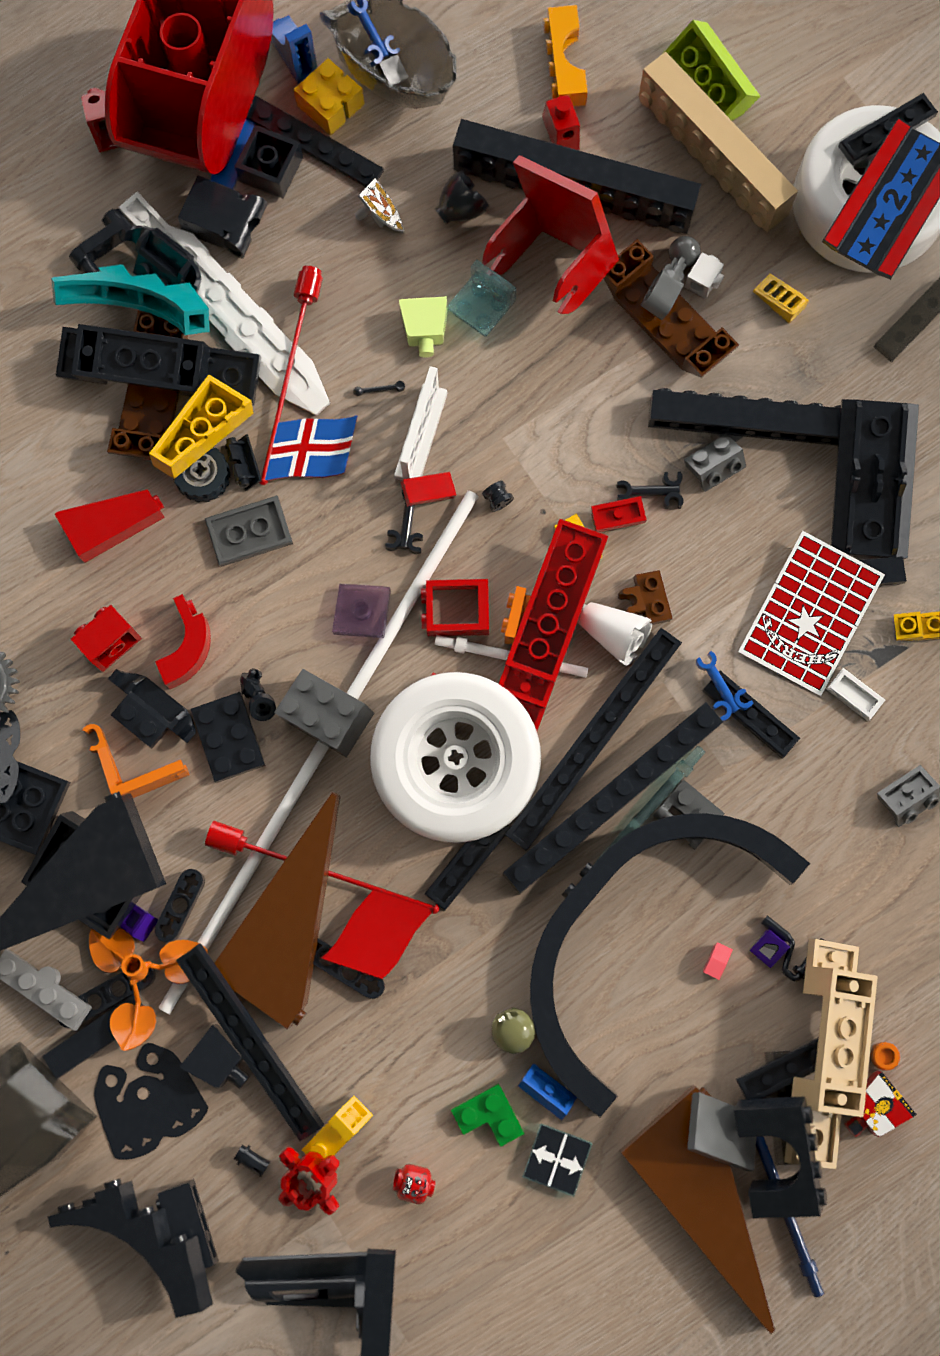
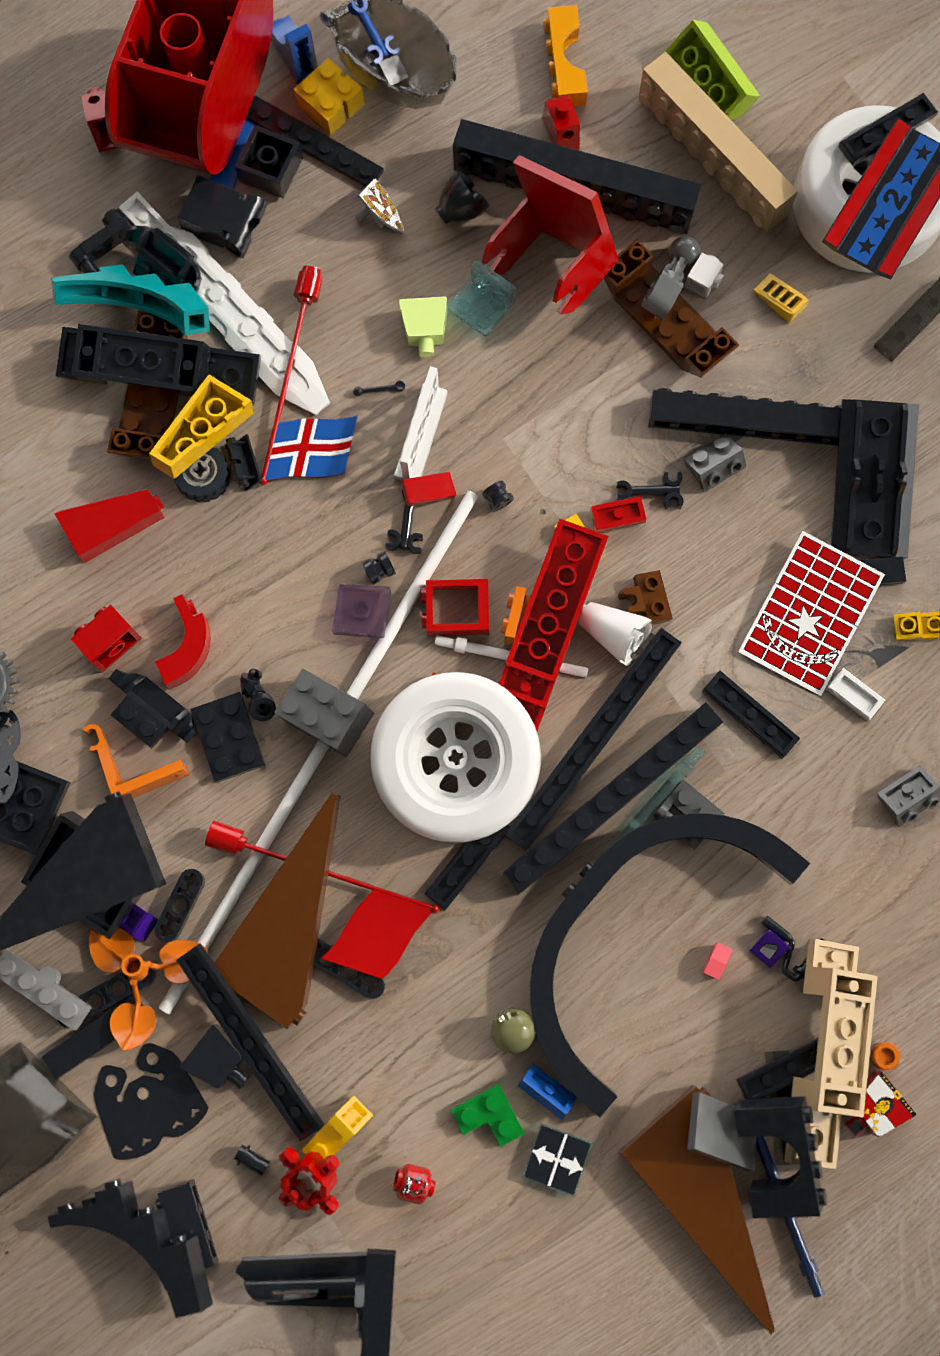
dark grey tile [205,495,293,567] -> none
blue bar [696,651,753,722] -> none
none -> black wheel [362,551,396,585]

